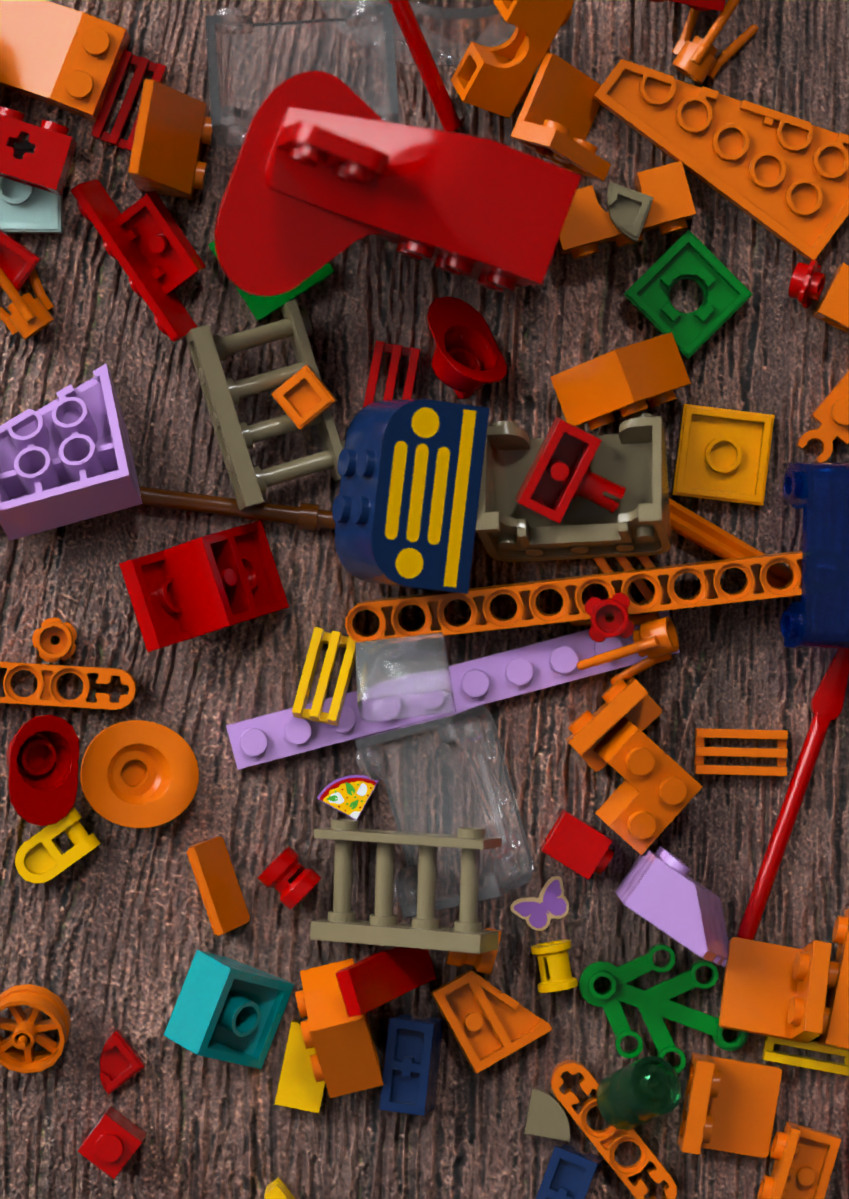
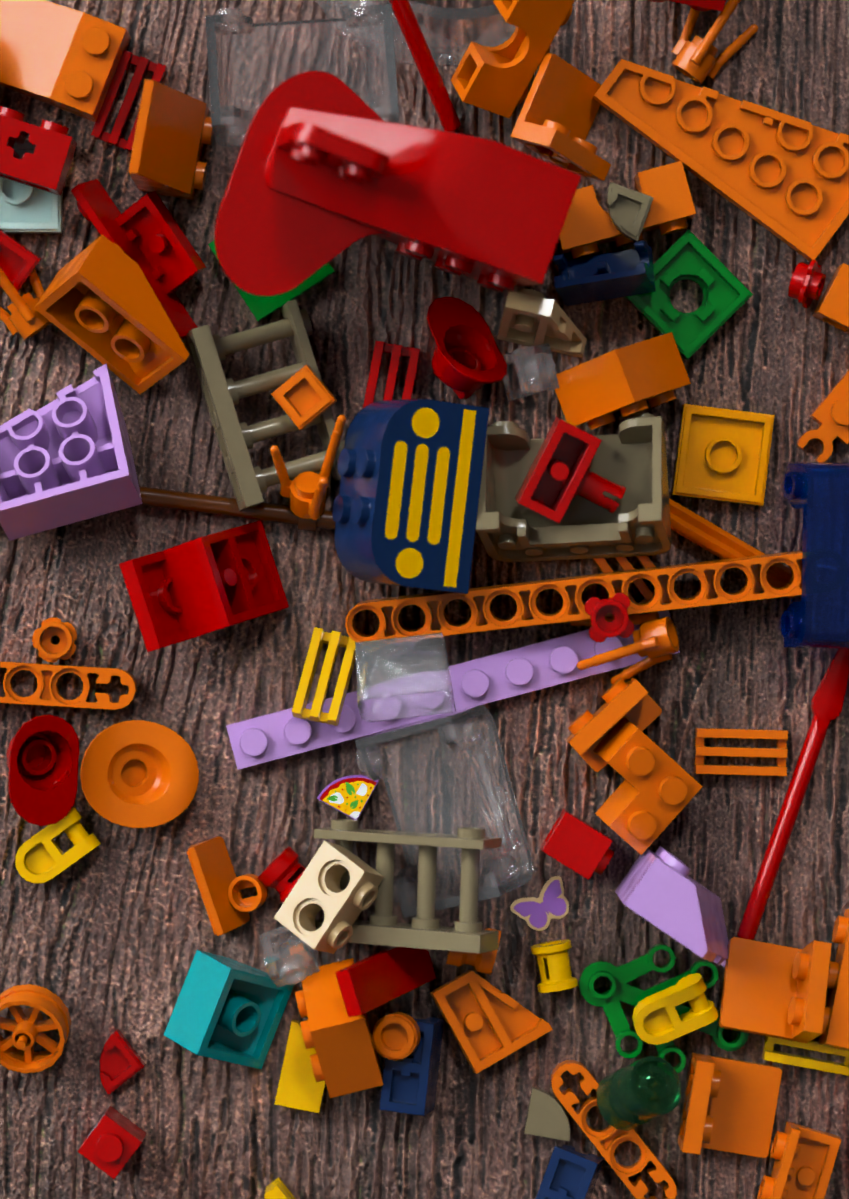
none -> orange slope [34,234,190,395]
none -> orange hinge [228,874,268,912]
none -> clear bracket [259,926,320,988]
none -> orange plant [270,415,346,520]
none -> tan brick [274,841,384,954]
none -> orange tile [372,1012,421,1060]
none -> tan wing [497,289,587,358]
none -> clear bracket [503,343,560,401]
none -> dark blue hinge [553,240,656,306]
none -> yellow plate [632,973,719,1045]

